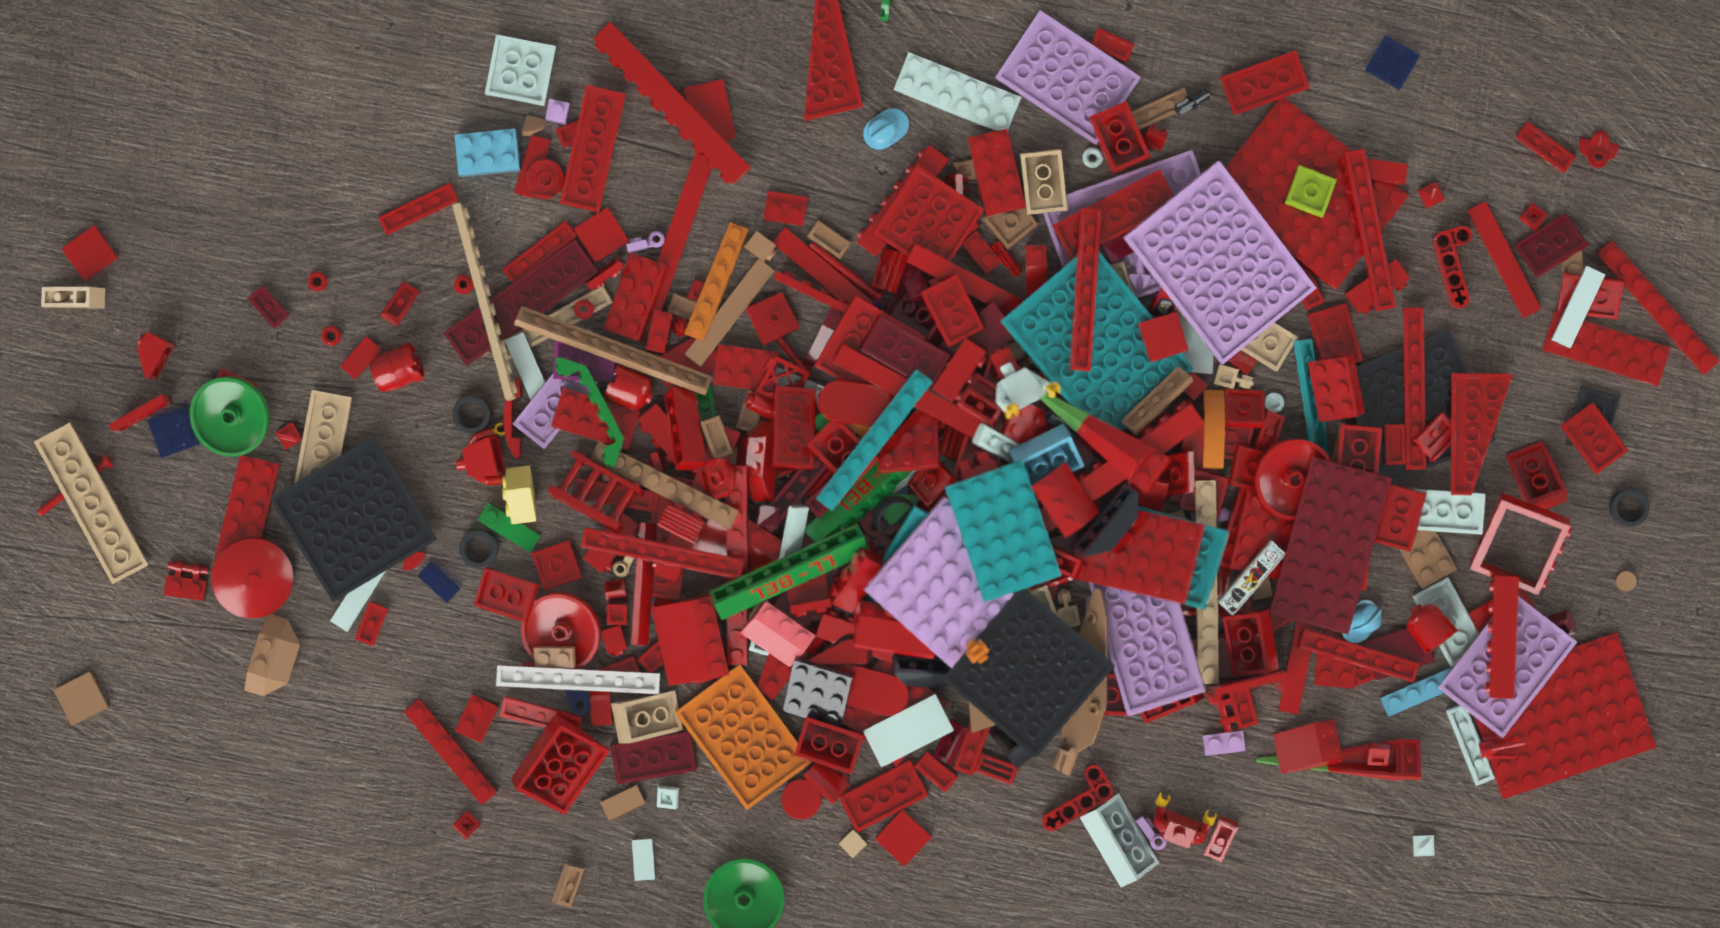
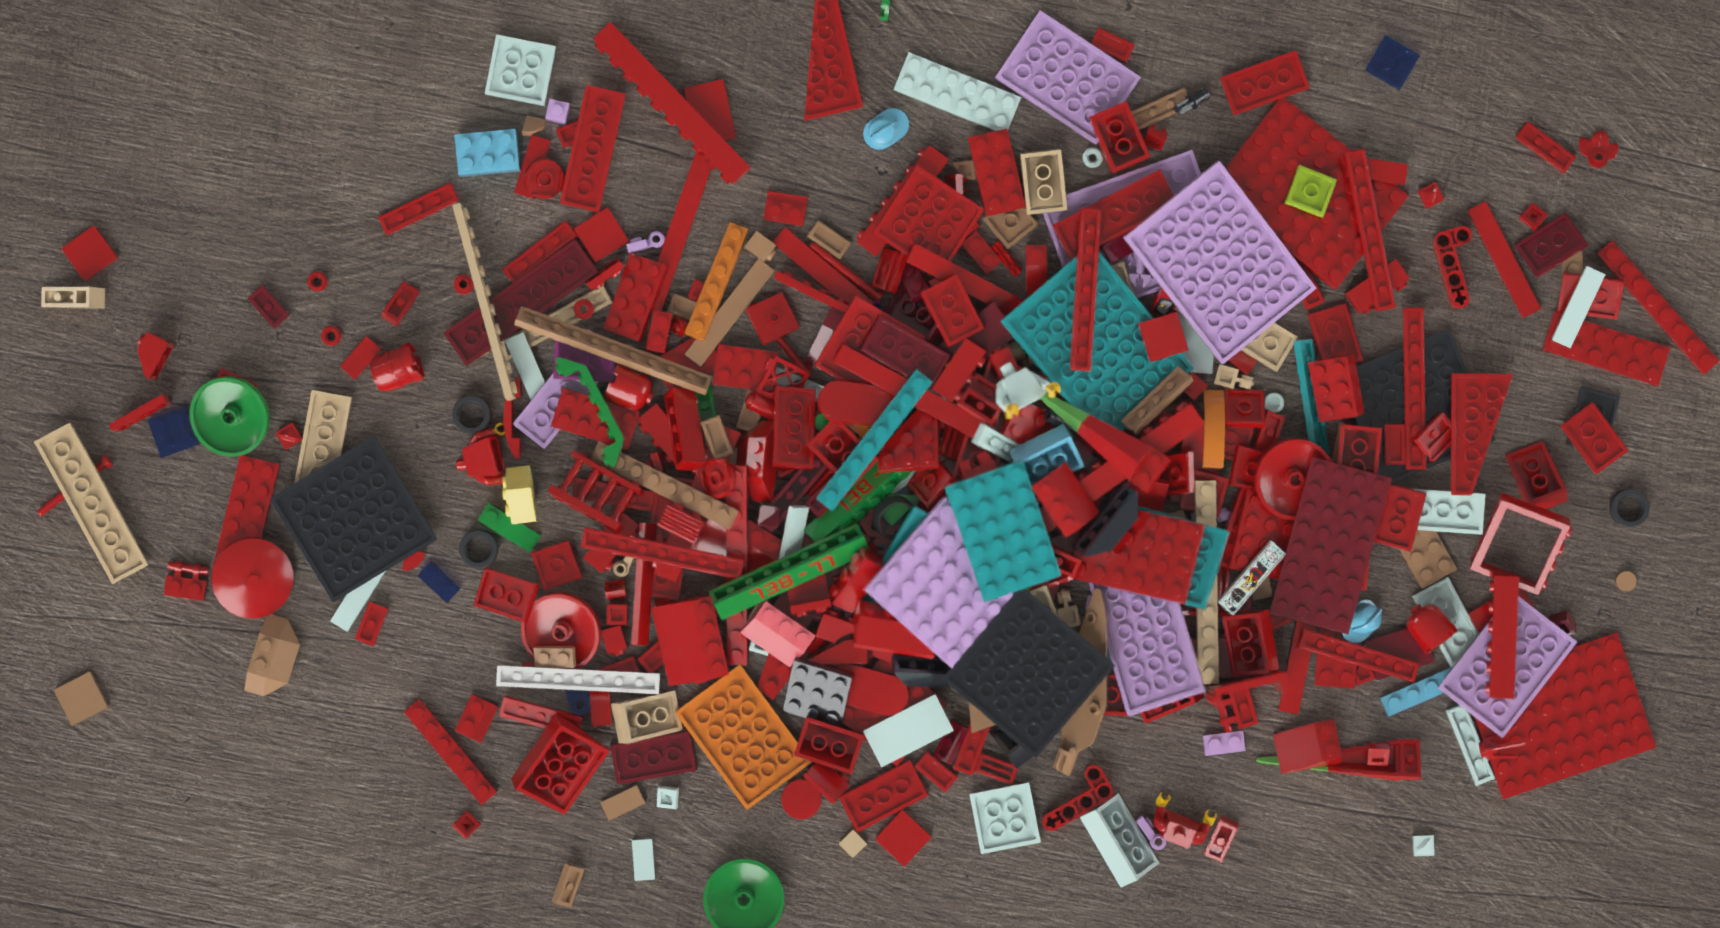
orange gear [964,639,989,664] -> none
none -> light aqua plate [969,782,1041,854]

